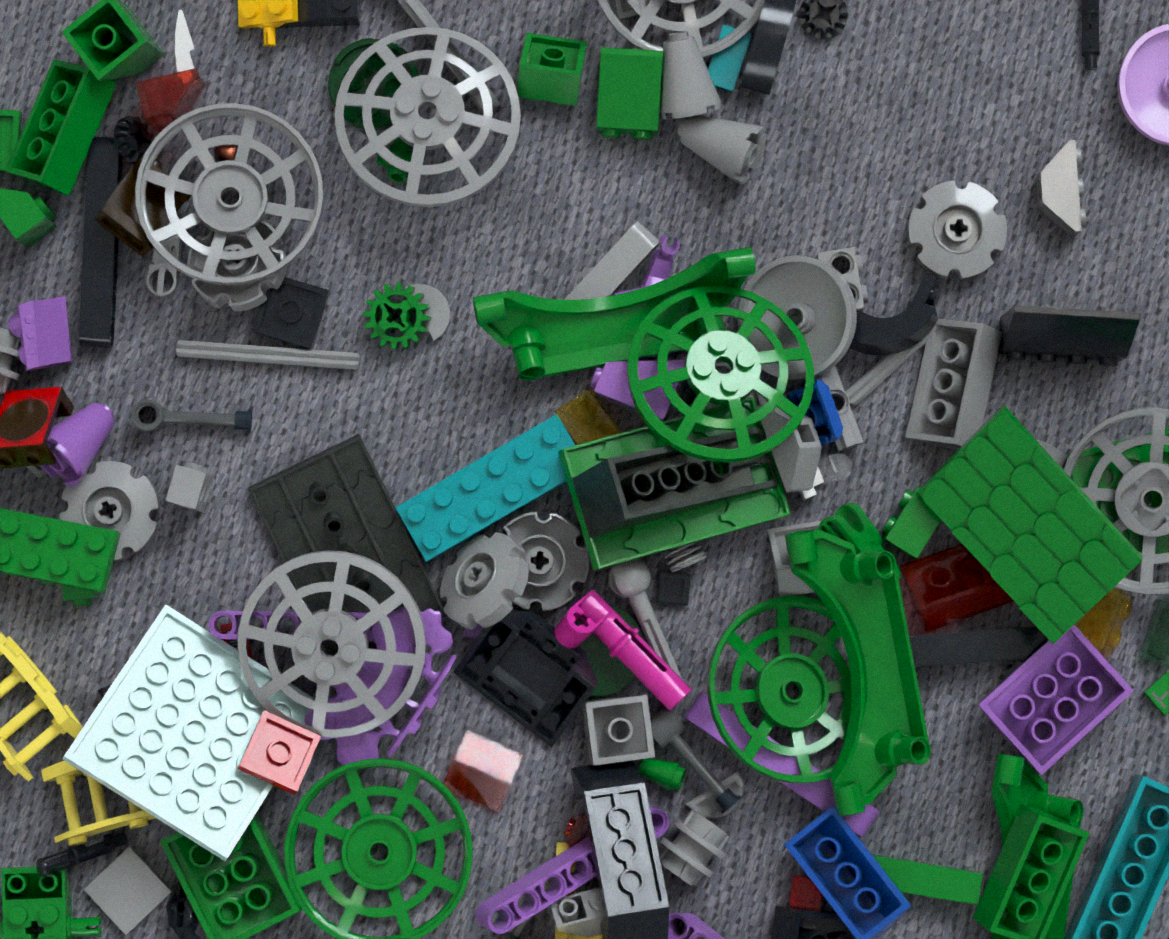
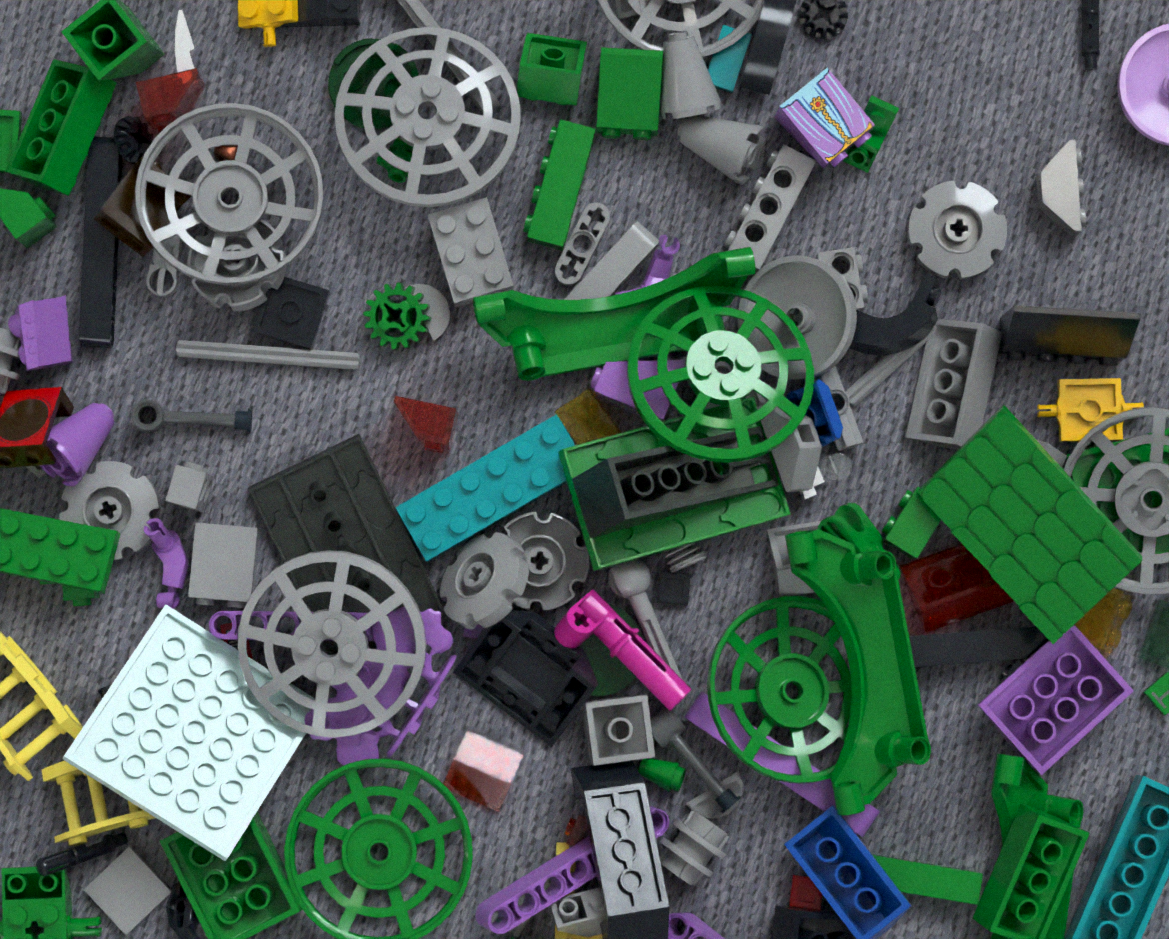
plate [237,710,321,795] -> none
none -> medium lavender arm [144,518,189,609]
none -> light grey brick [188,522,261,608]
none -> clear red slope [394,396,459,454]
none -> light grey brick [428,197,514,308]
none -> green brick [523,119,596,251]
none -> light grey beam [555,203,610,286]
none -> light grey brick [723,144,816,273]
none -> slope [775,67,875,169]
none -> green slope [843,95,899,173]
none -> yellow plate [1037,378,1144,442]

